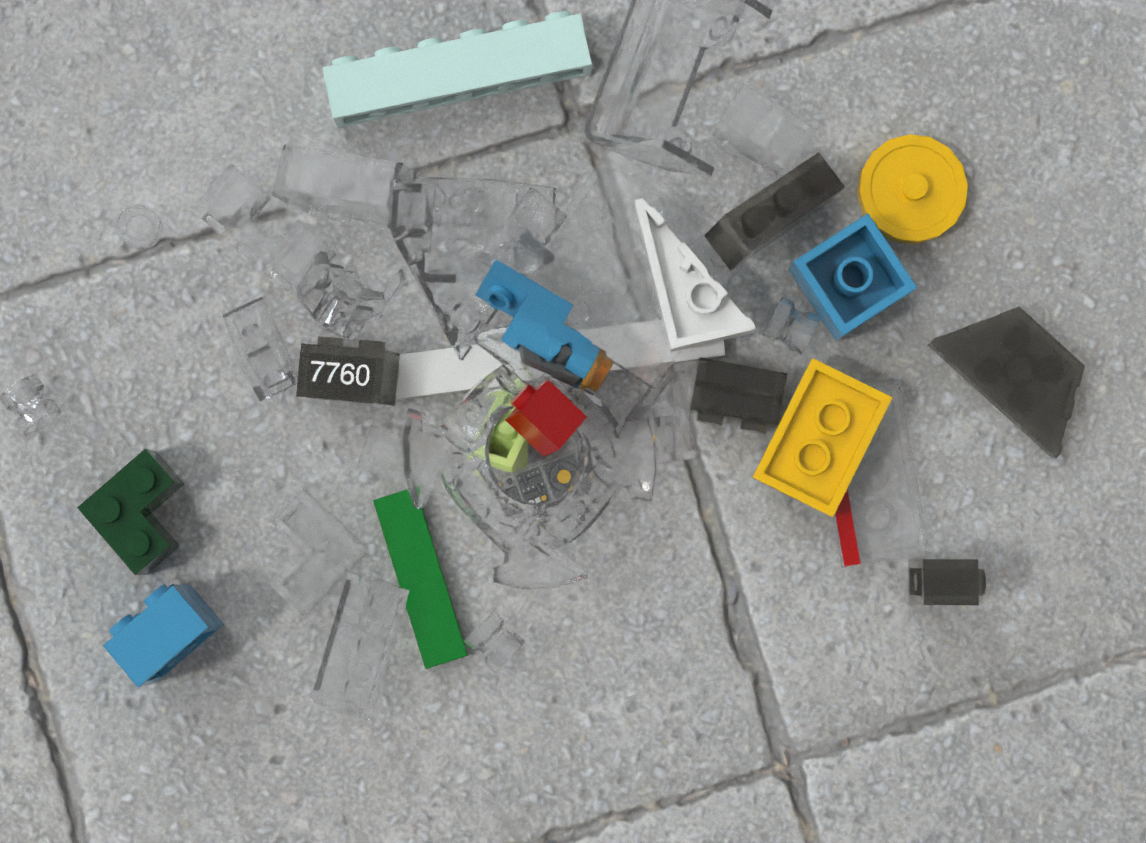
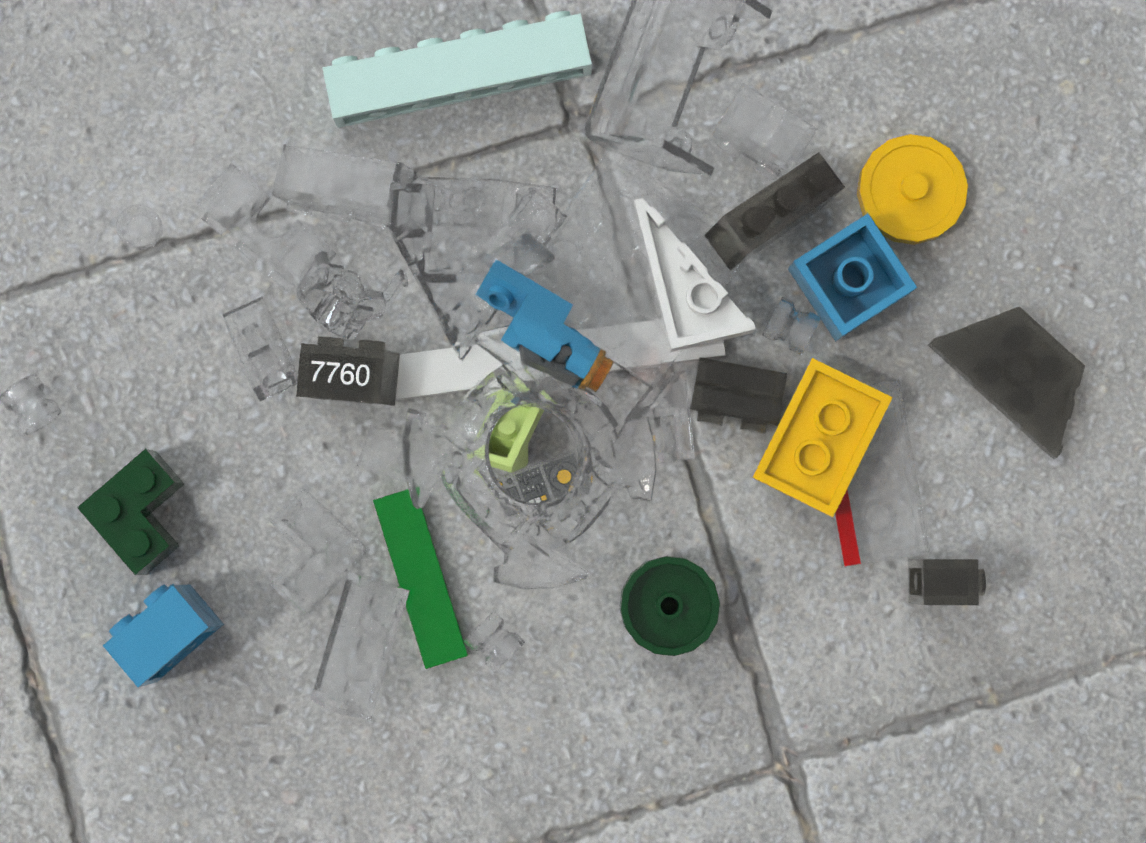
red brick [505,379,587,457] -> none
none -> dark green wheel [619,556,720,656]

